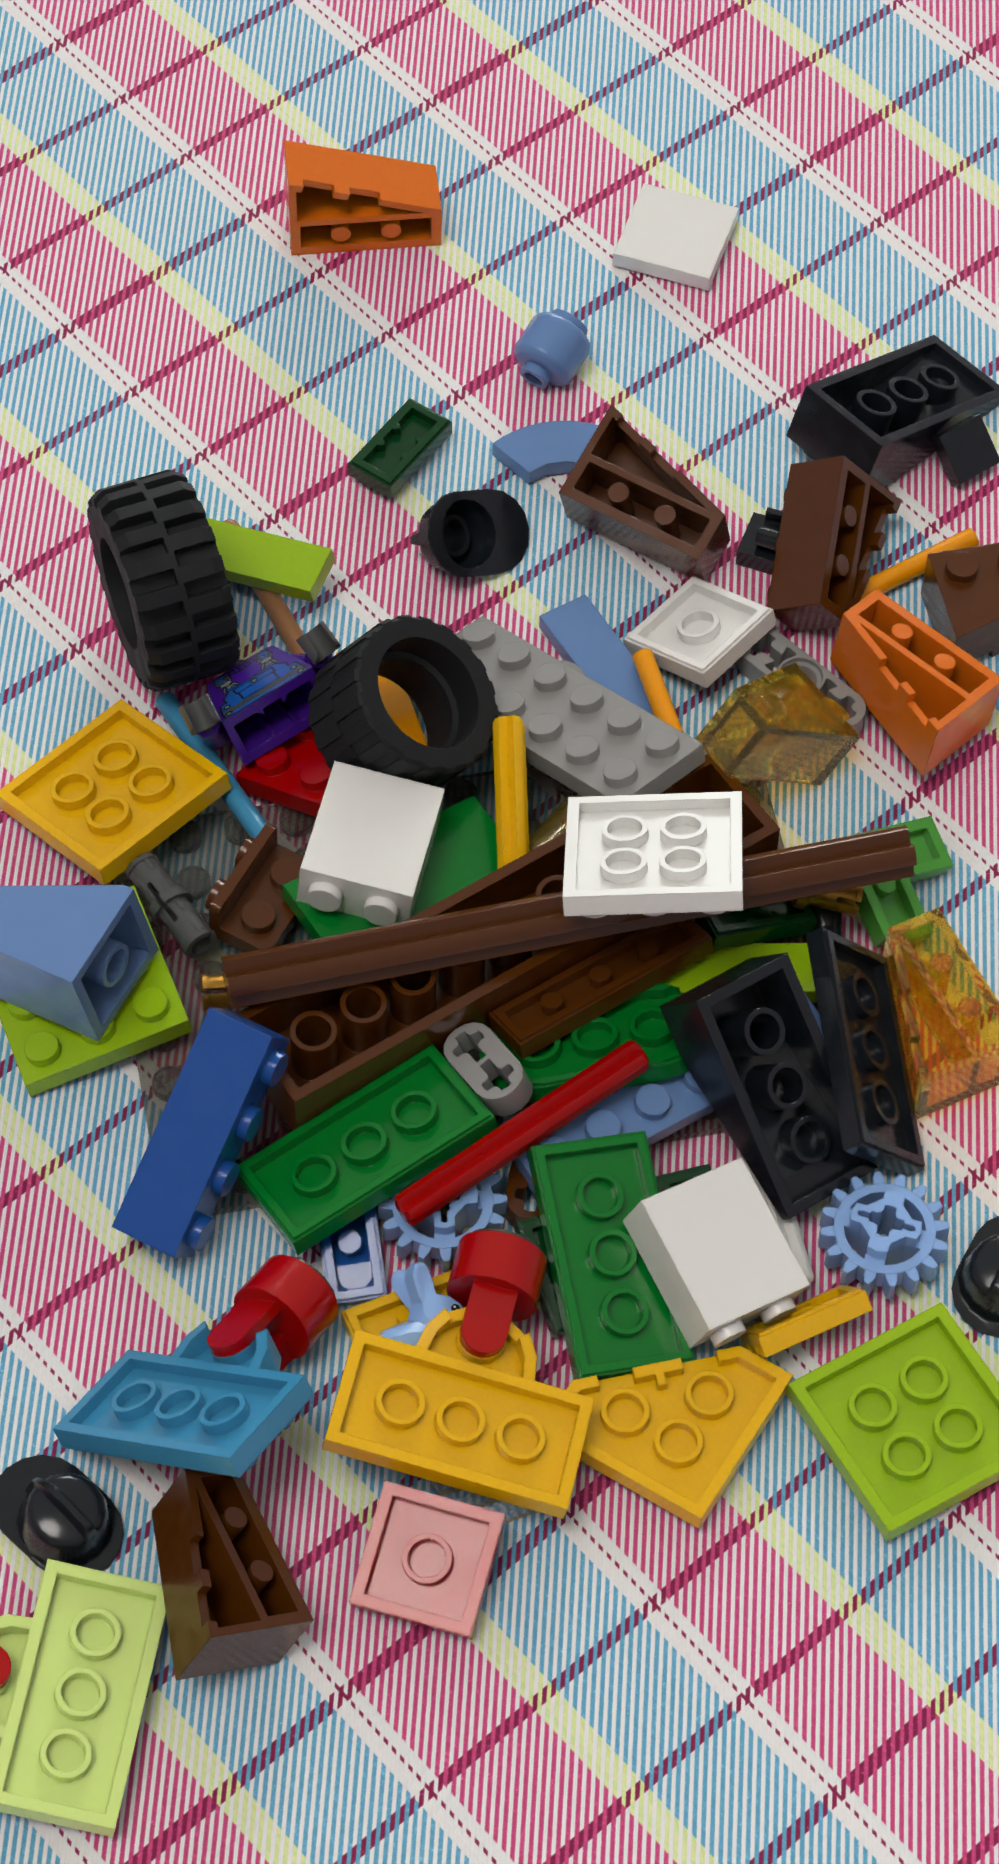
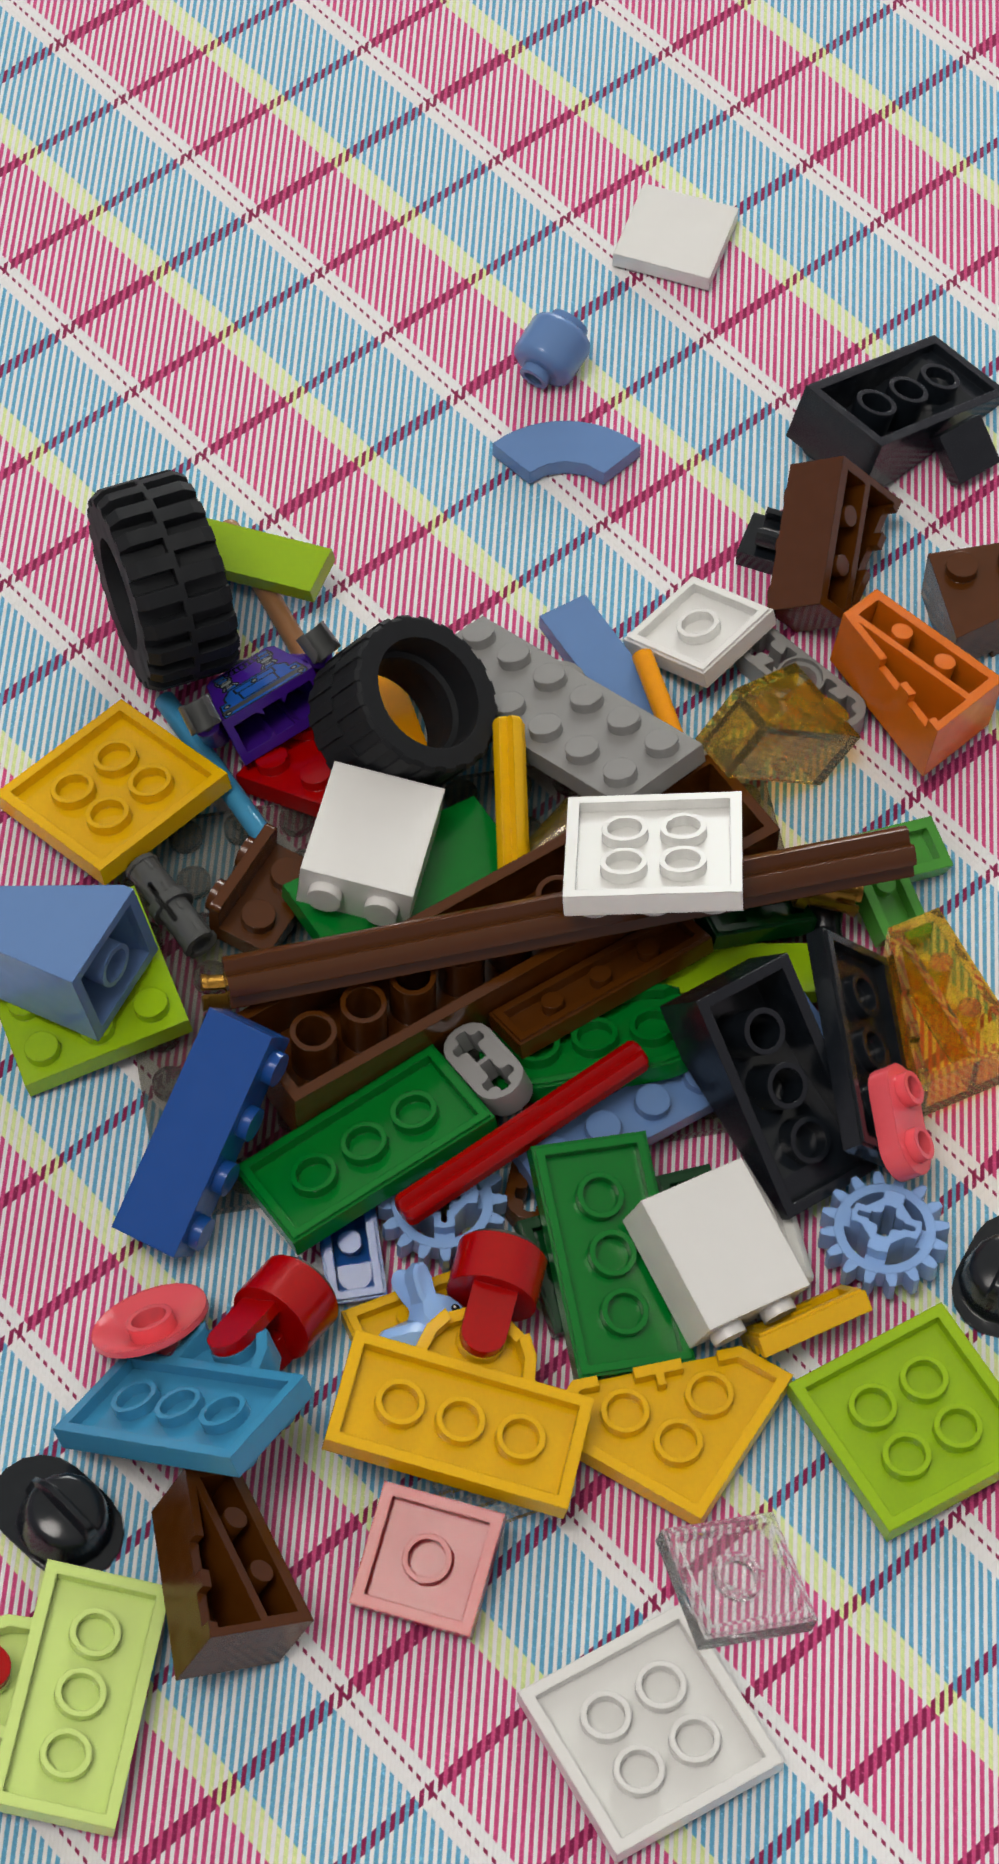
orange wedge [284,140,442,255] -> none
dark green plate [348,398,452,499] -> none
black piece [410,489,529,578] -> none
reddish brown wedge [559,404,730,581] -> none
light orange bar [860,528,979,601] -> none
none -> coral dish [91,1283,209,1359]
none -> white plate [517,1602,784,1864]
none -> clear tile [655,1511,818,1651]
none -> coral plate [868,1063,934,1182]

